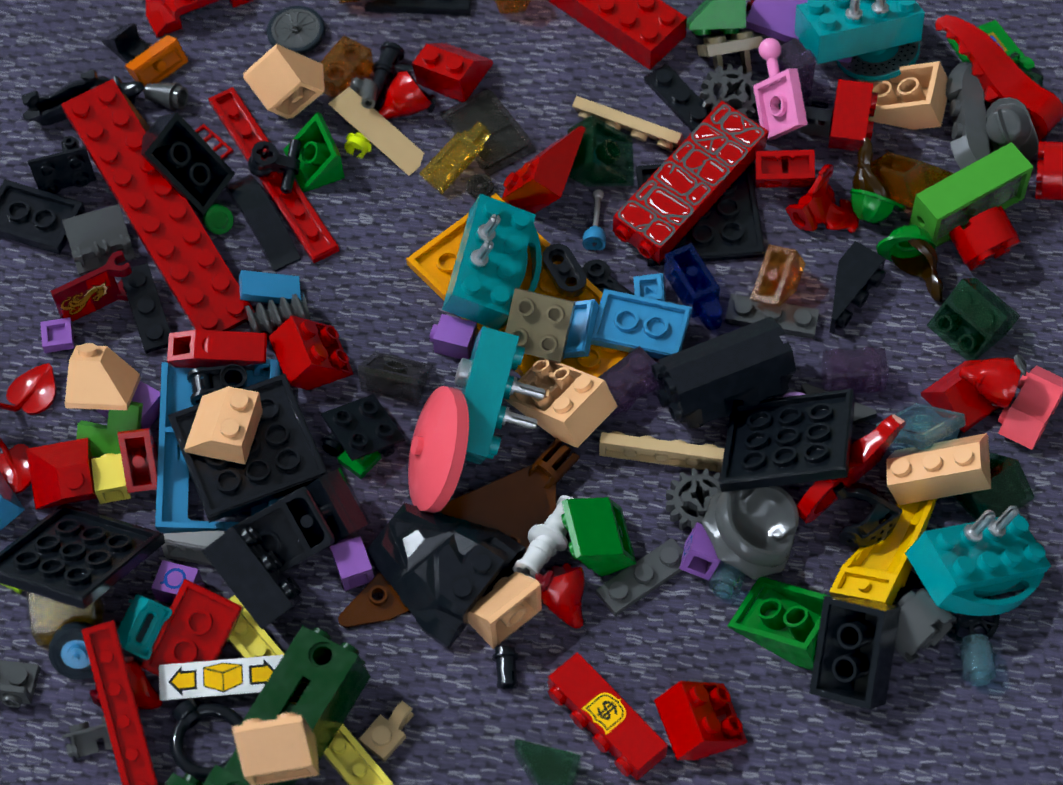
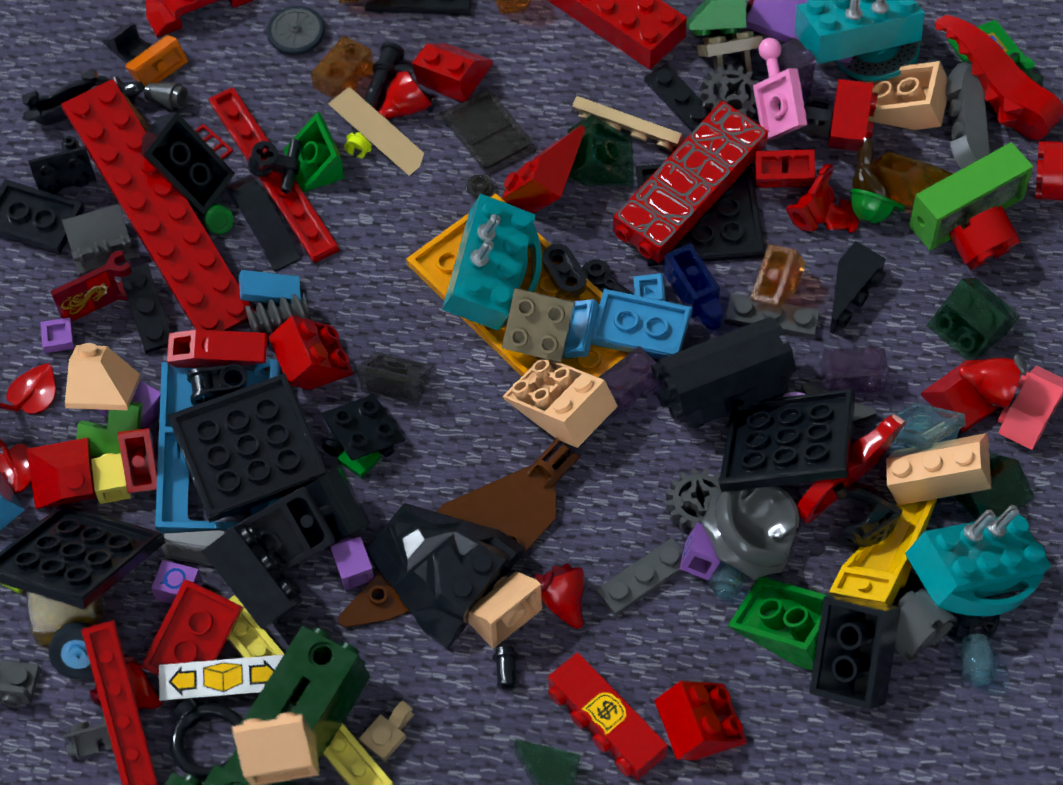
teal piece [118,594,172,660] -> none
light nougat slope [184,386,263,465] -> none
light nougat slope [243,44,325,119] -> none
dark grey arm [350,77,377,109] -> none
coral dish [408,386,469,513] -> none
clear yellow hinge [420,121,491,194] -> none
medium lavender brick [430,314,478,359] -> none
teal piece [455,326,545,464] -> none
white piece [513,495,574,579] -> none
green slope [561,497,636,576] -> none
dark azure hinge [582,189,606,250] -> none
tan plate [599,431,725,472] -> none
piece [876,224,943,302] -> none
dark grey piece [986,97,1039,161] -> none

